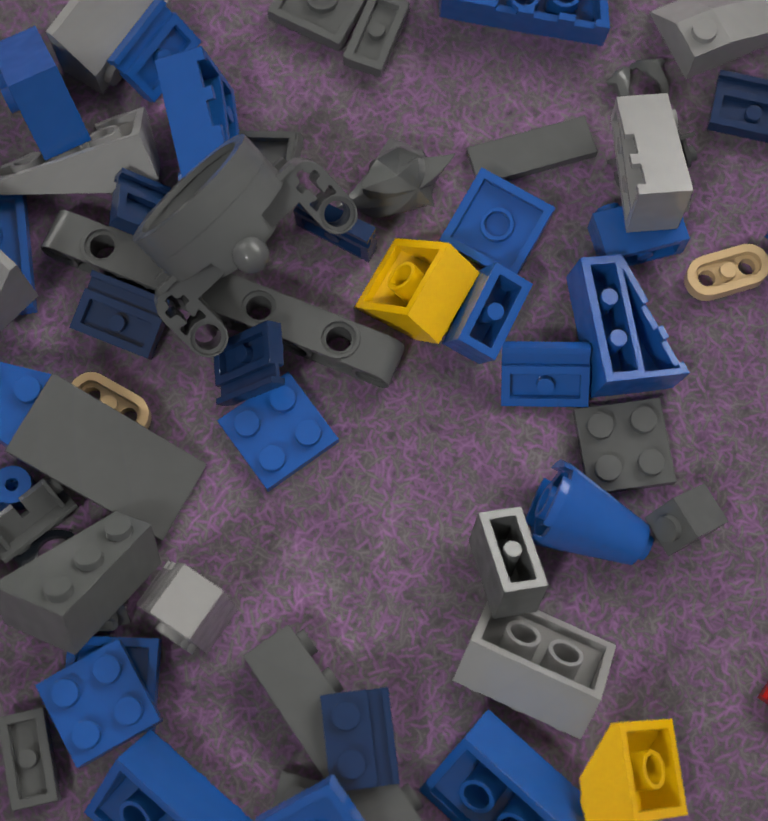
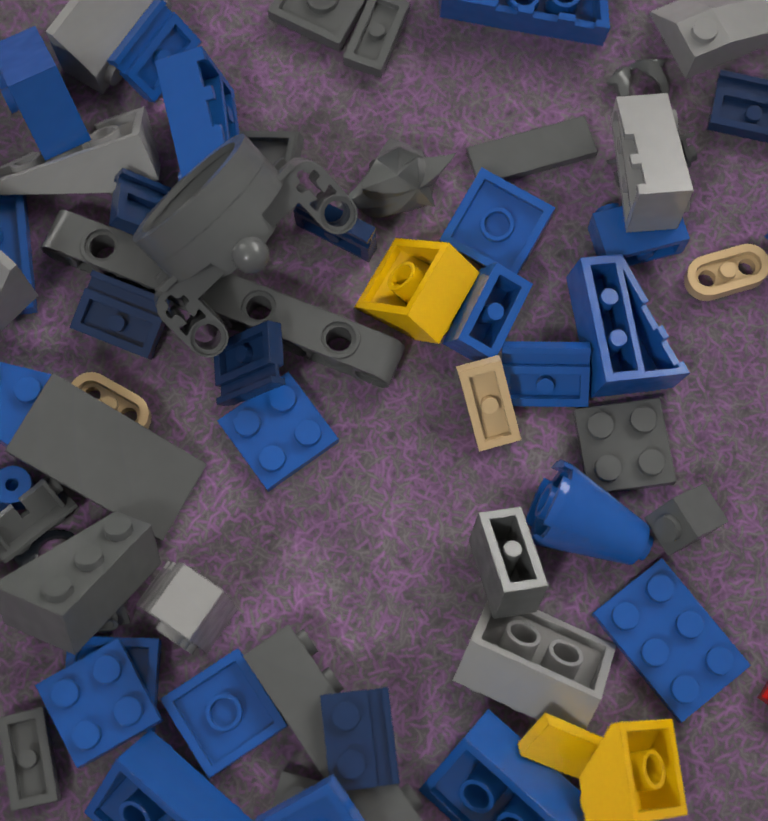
none -> blue plate [160,648,289,779]
none -> tan plate [456,355,521,452]
none -> yellow tile [518,713,603,779]
none -> blue plate [591,558,751,723]

